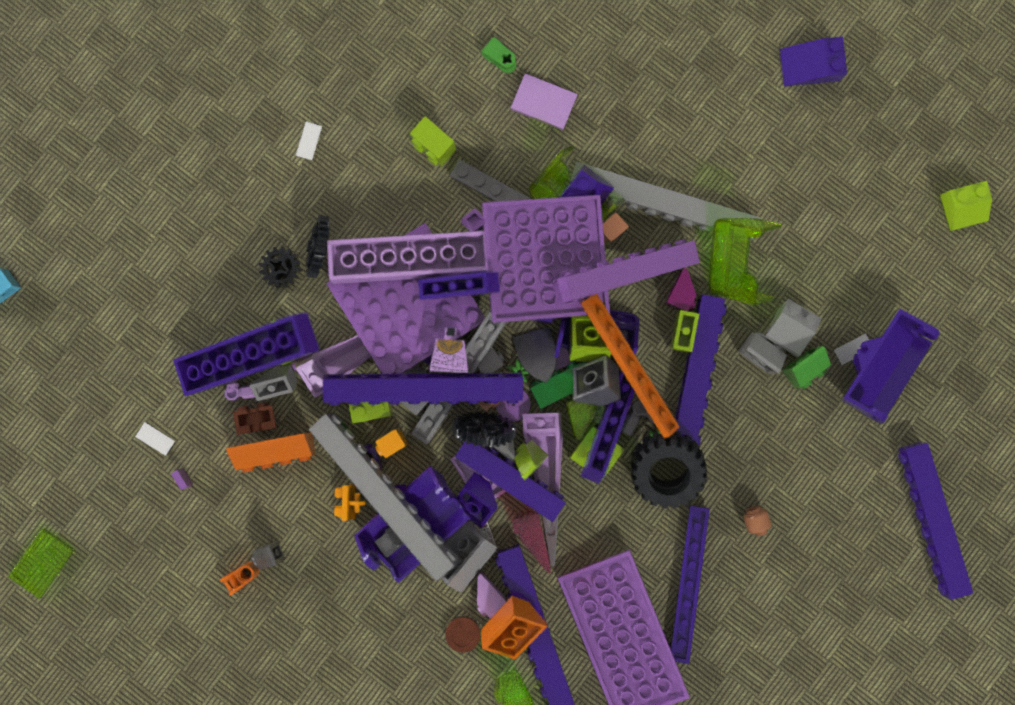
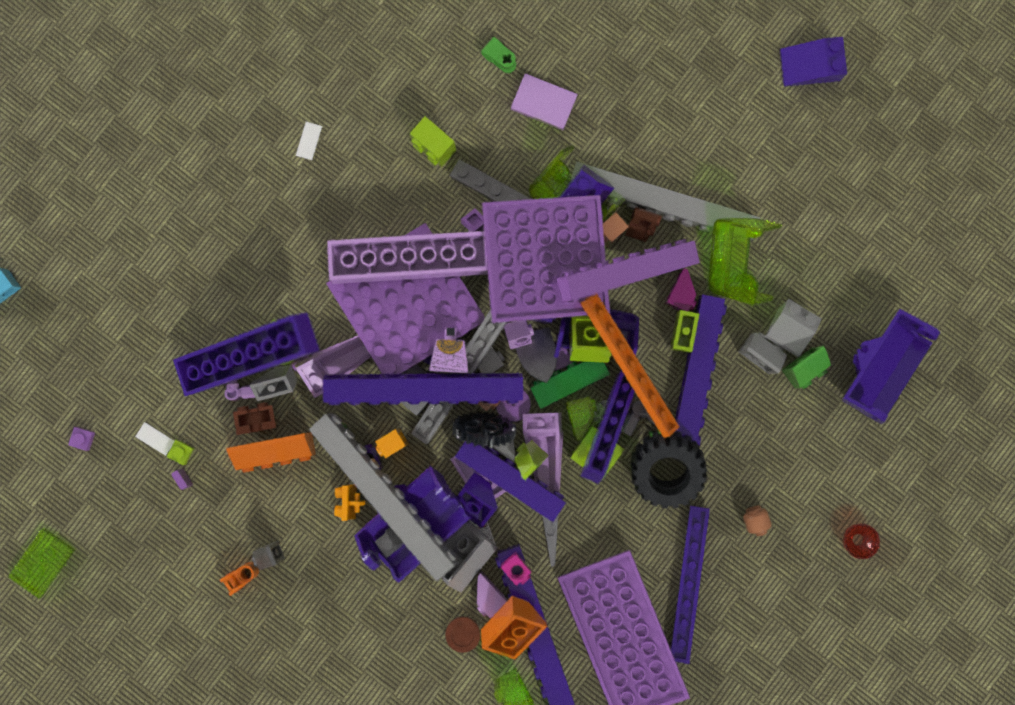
black gear [259,246,302,288] -> none
black gear [306,215,330,278] -> none
lime brick [349,402,393,424] -> none
dark purple brick [418,272,500,300] -> none
bright green plant [508,359,529,382] -> none
clear pink slope [512,510,552,573] -> none
flat silver slope [573,355,620,405] -> none
white sticker [834,333,869,365] -> none
dark purple brick [898,442,974,600] -> none
lime slope [940,181,992,231] -> none
none -> medium lavender plate [68,427,95,451]
none -> lime plate [167,439,194,466]
none -> dark pink brick [501,552,531,586]
none -> lavender brick [504,320,534,350]
none -> copper cylinder [625,207,662,242]
none -> clear red piece [843,523,880,559]

